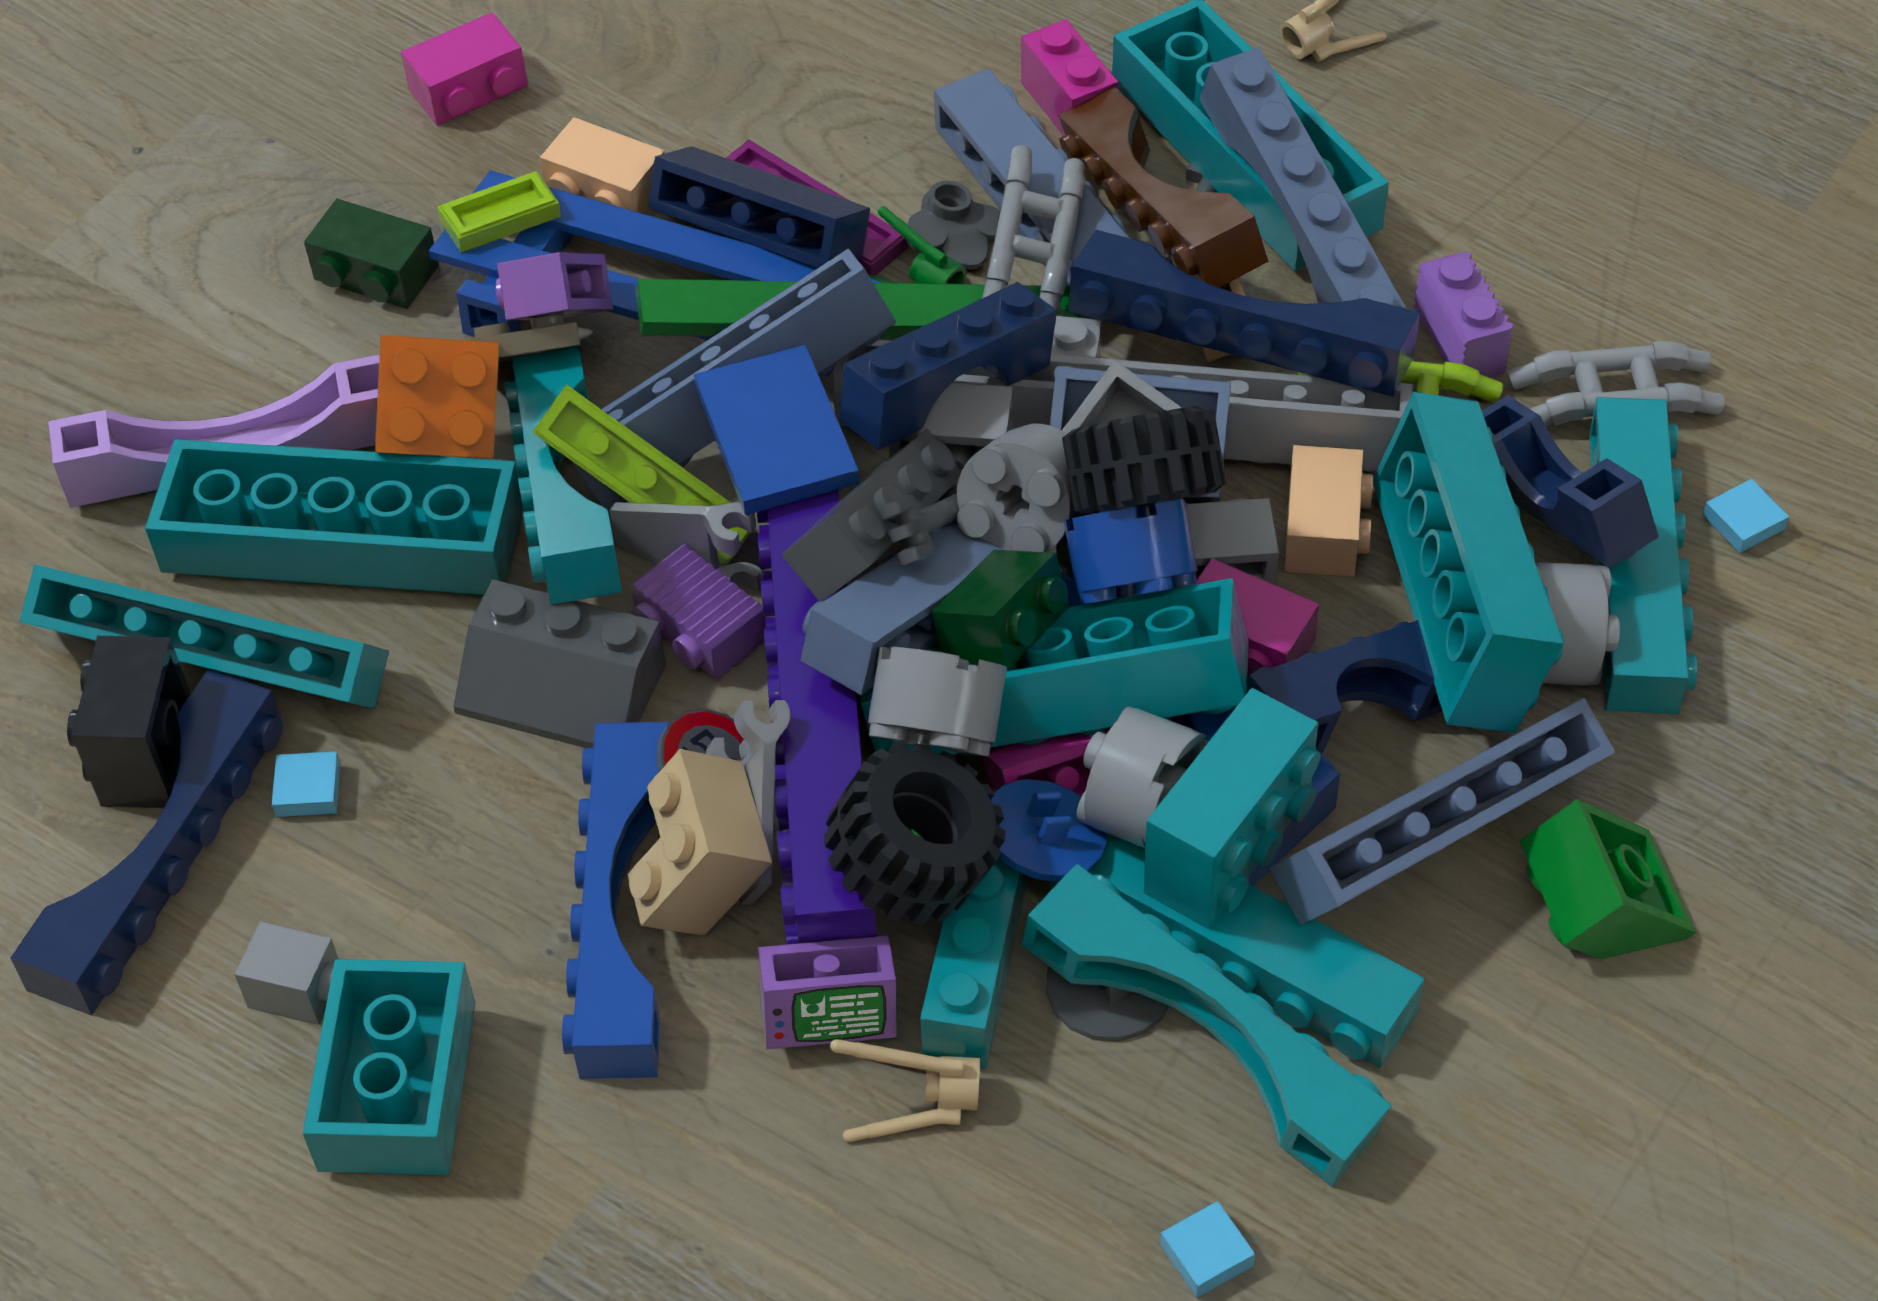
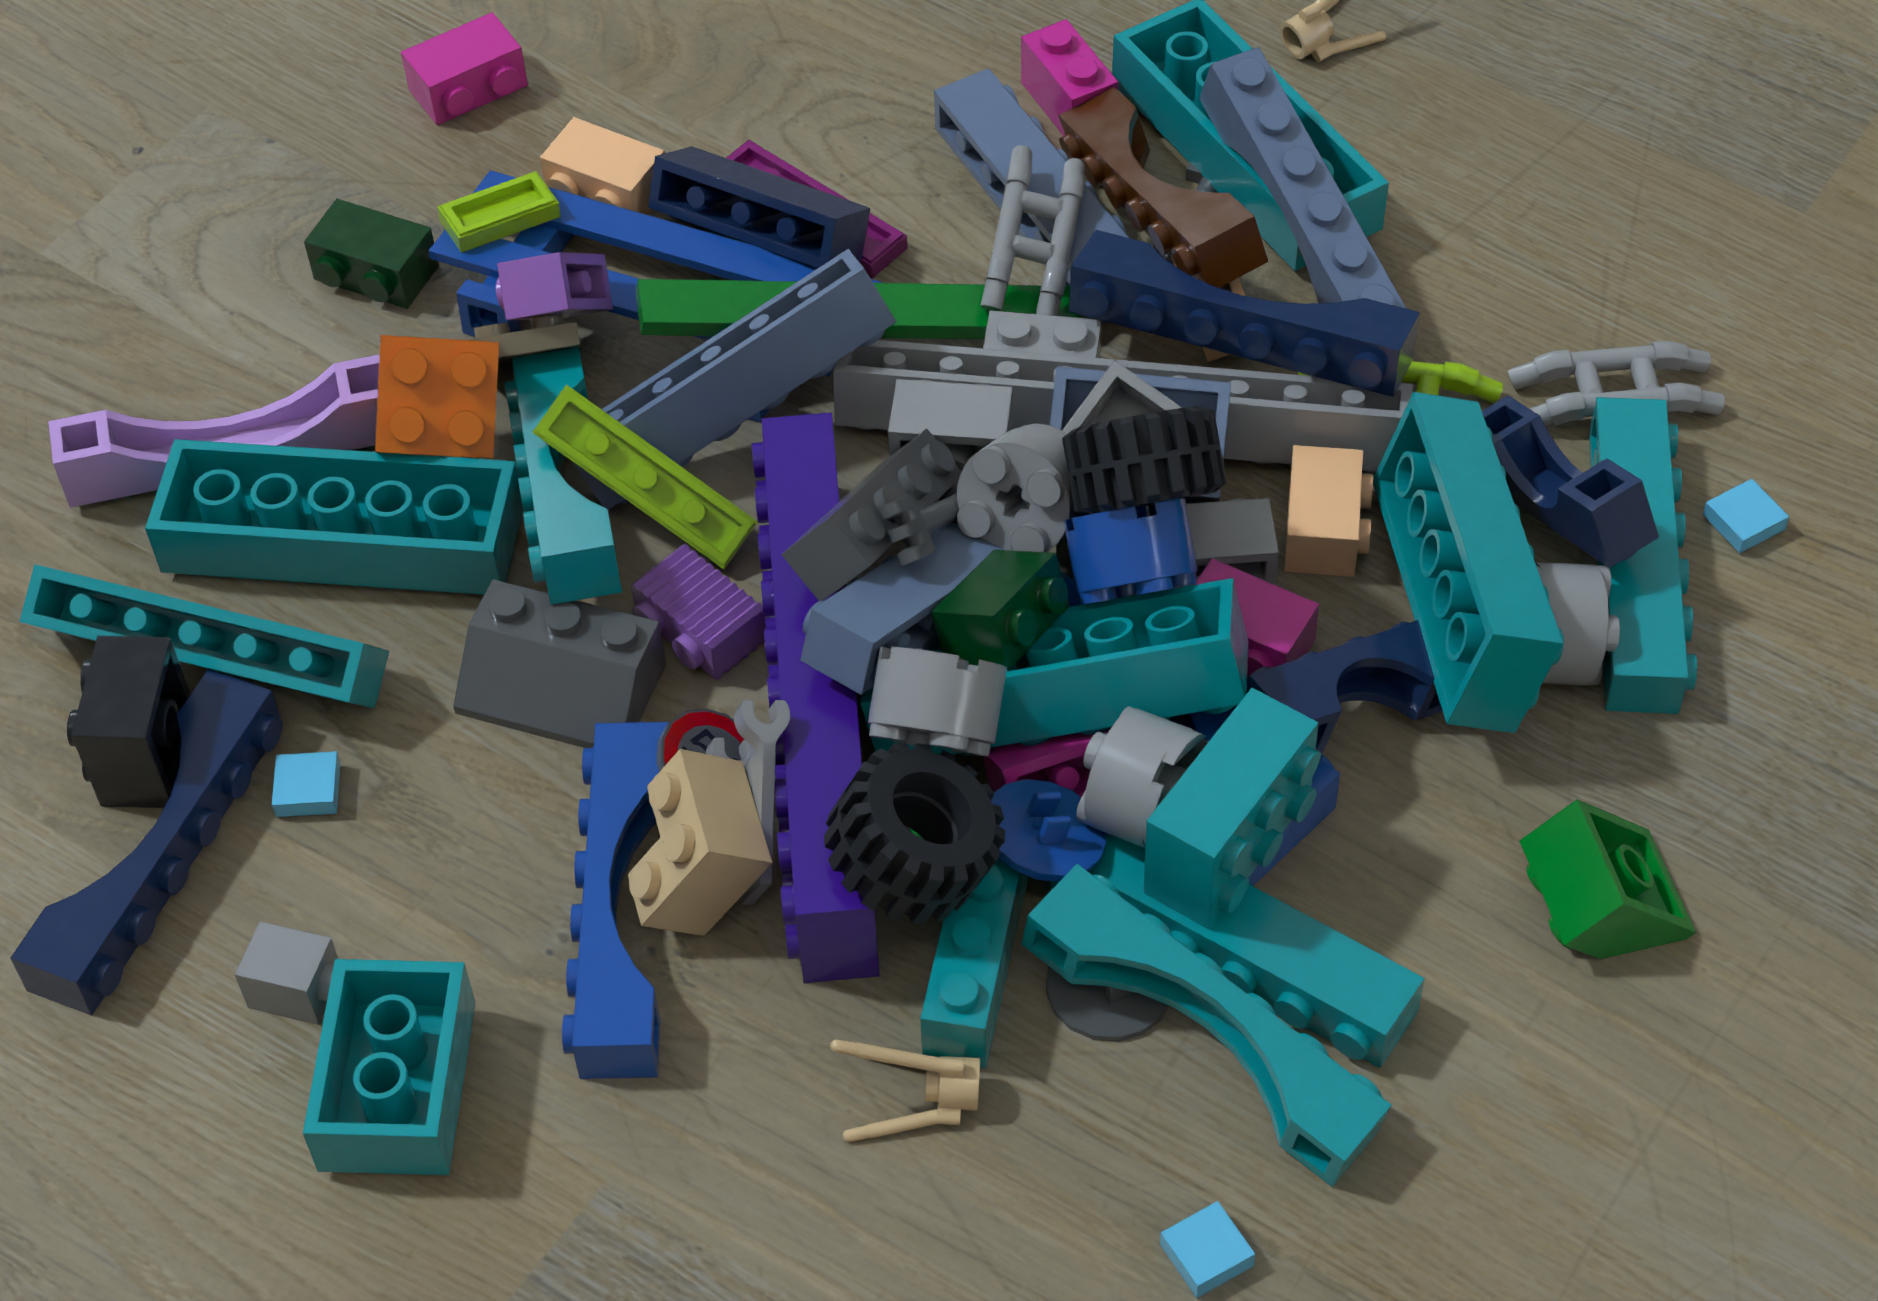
light grey flag [610,502,763,593] -> none
blue tile [694,344,860,515] -> none
medium lavender brick [758,936,897,1049] -> none
dark blue arch [839,282,1057,450] -> none
green plant [868,206,967,284] -> none
dark grey plate [908,181,1000,269] -> none
sand blue brick [1269,698,1615,925] -> none
medium lavender brick [1413,252,1514,378] -> none

